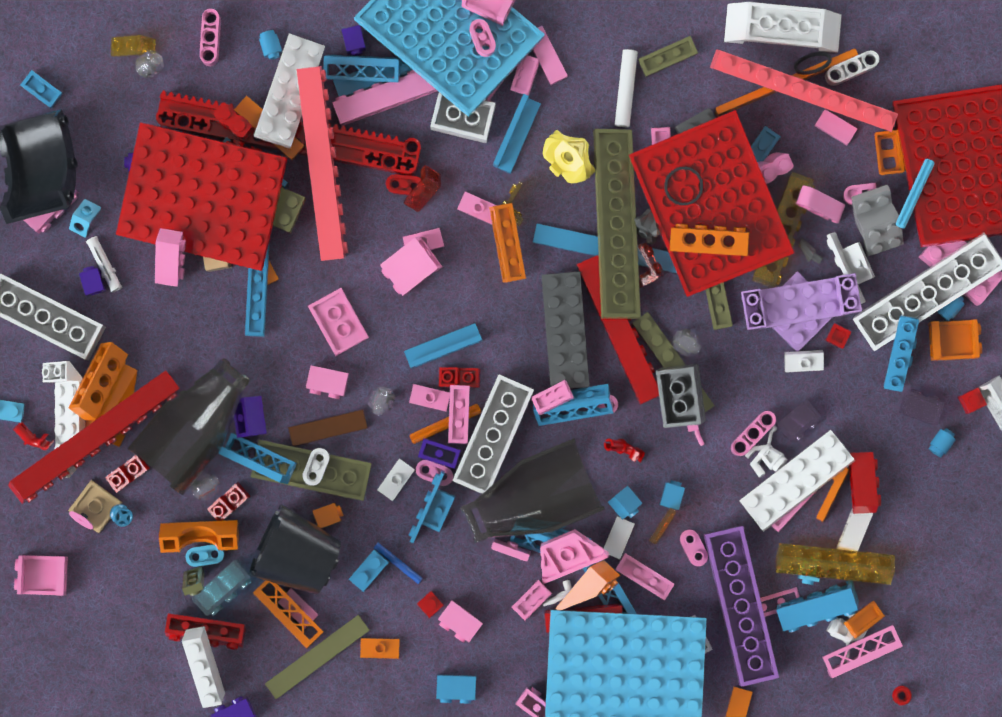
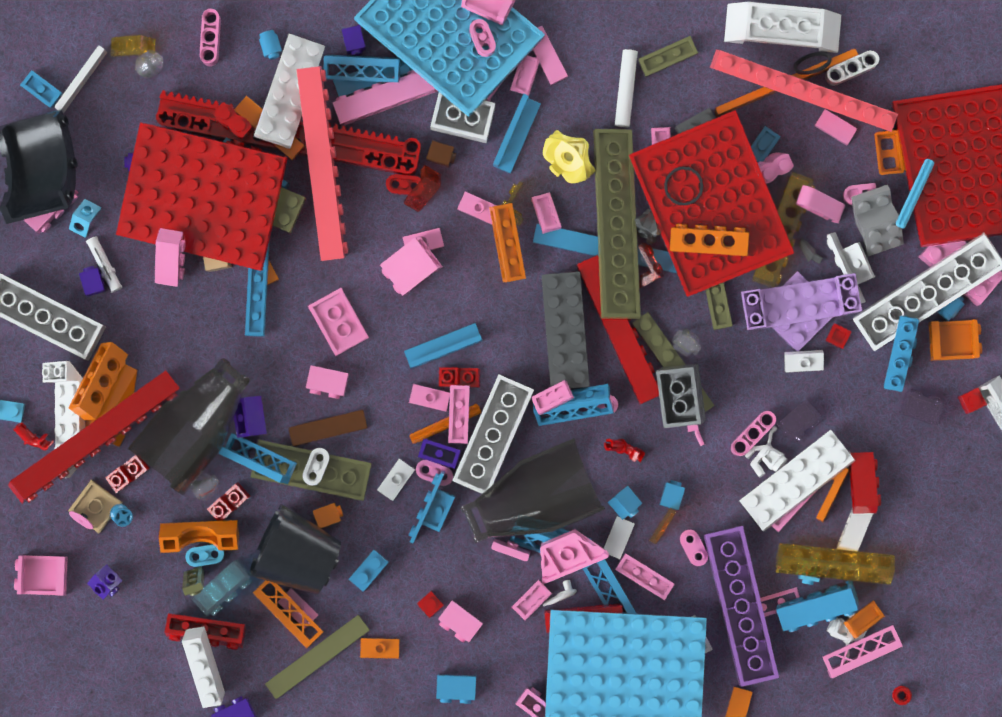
clear head [368,386,396,416] -> none
blue bar [374,543,423,584] -> none
slope [555,560,621,611] -> none
dark azure brick [929,428,956,458] -> none
none -> white tile [55,46,107,114]
none -> dark purple brick [87,564,122,600]
none -> reddish brown brick [426,140,457,168]
none -> bright pink plate [531,192,562,234]

